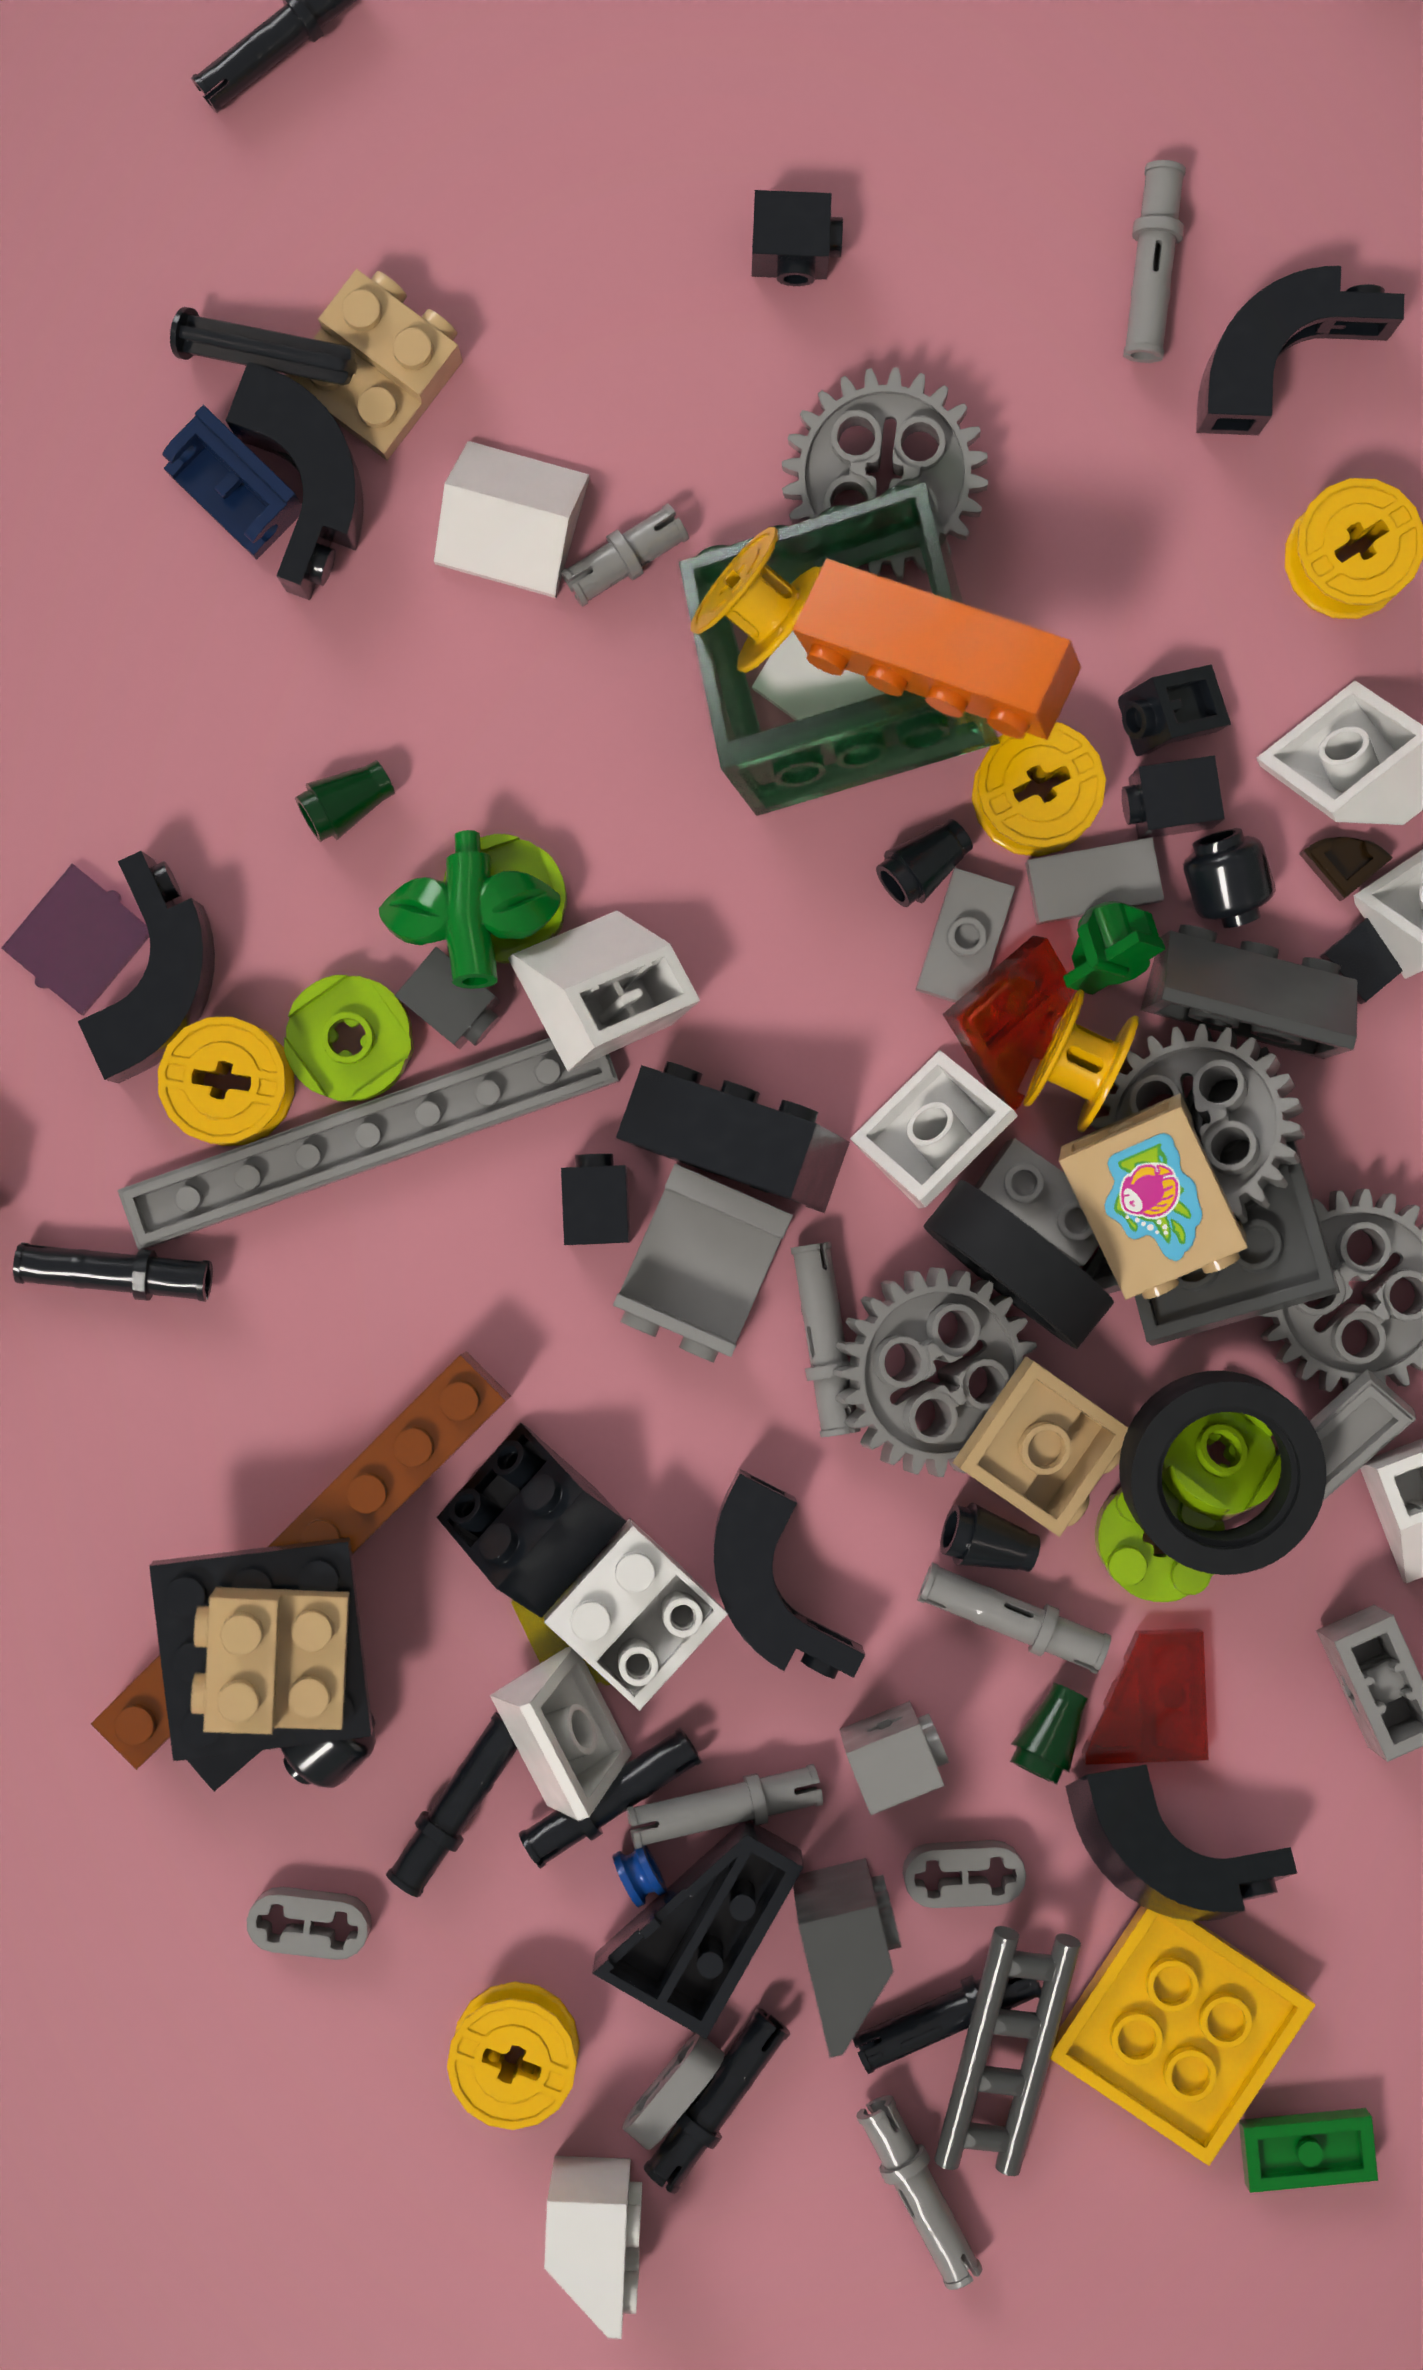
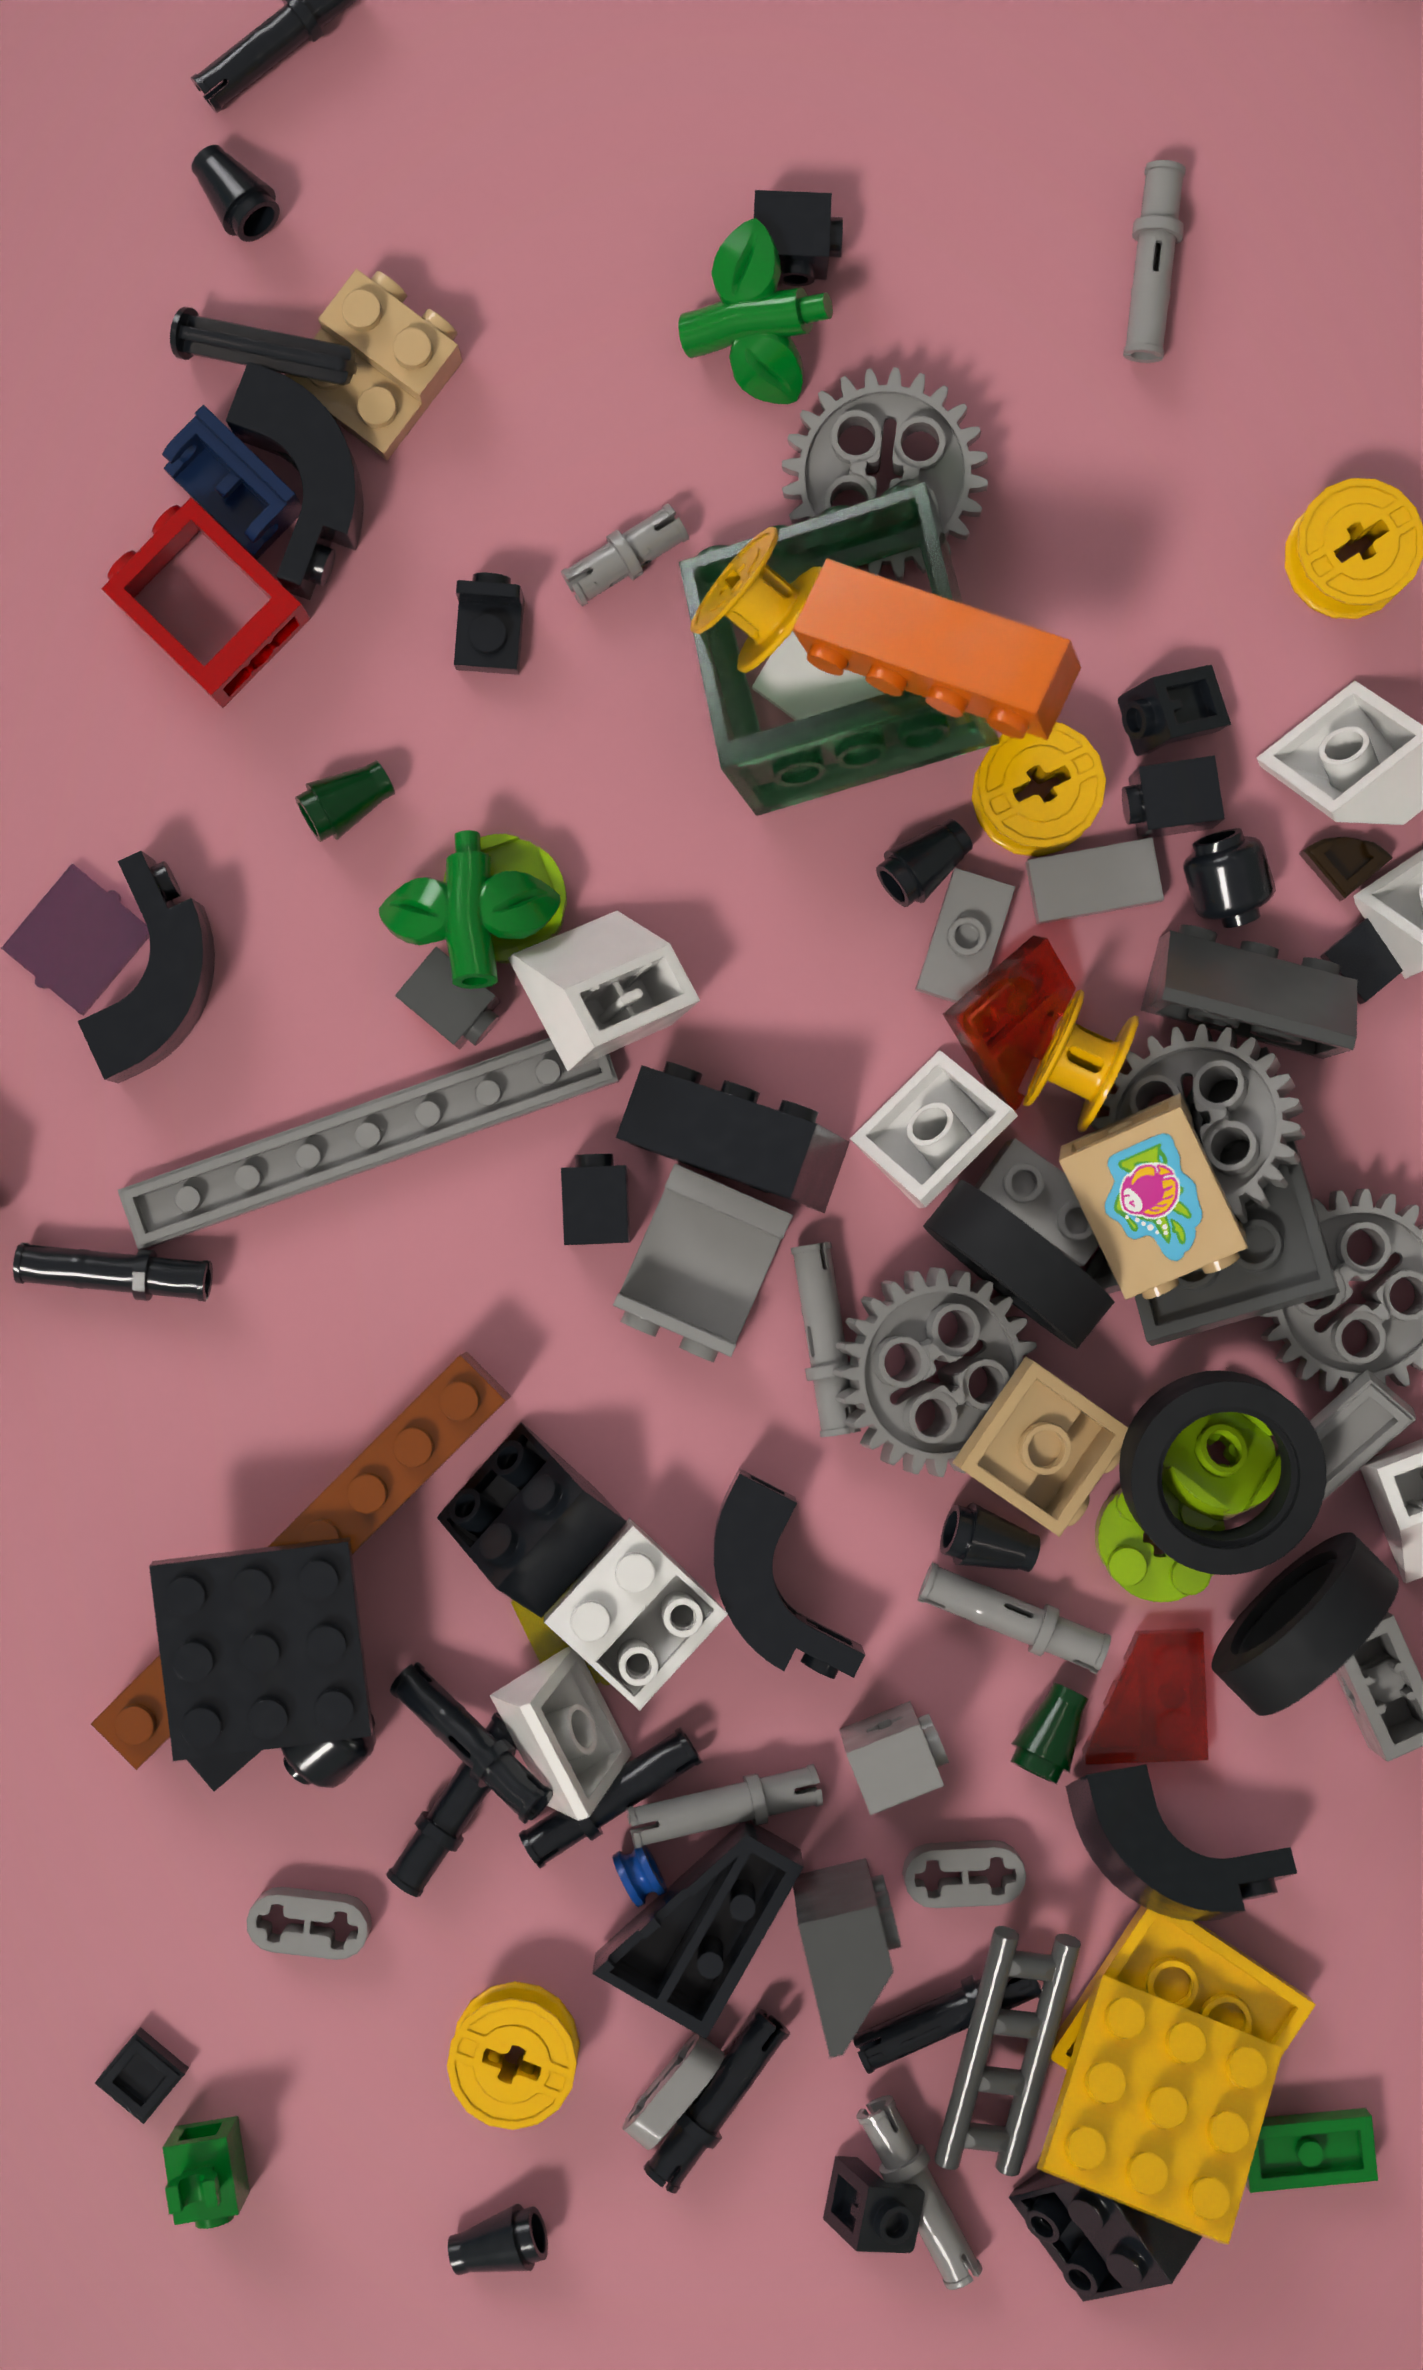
yellow piece [158,1017,295,1146] -> none
tan plate [191,1587,350,1734] -> none
lime plate [284,975,414,1102] -> none
white slope [434,441,590,598] -> none
white slope [544,2156,642,2339] -> none
green piece [1063,901,1166,995] -> none
black arch [1196,266,1405,435] -> none
none -> black tile [95,2027,189,2124]
none -> red window [101,497,311,708]
none -> green brick [162,2116,250,2229]
none -> black cone [191,145,280,242]
none -> black pin [390,1662,553,1824]
none -> black cone [448,2204,548,2275]
none -> black bracket [454,572,525,675]
none -> green plant [678,218,833,404]
none -> black bracket [823,2156,925,2253]
none -> black slope [1009,2170,1203,2302]
none -> yellow plate [1036,1975,1284,2244]
none -> black tyre [1211,1532,1399,1716]

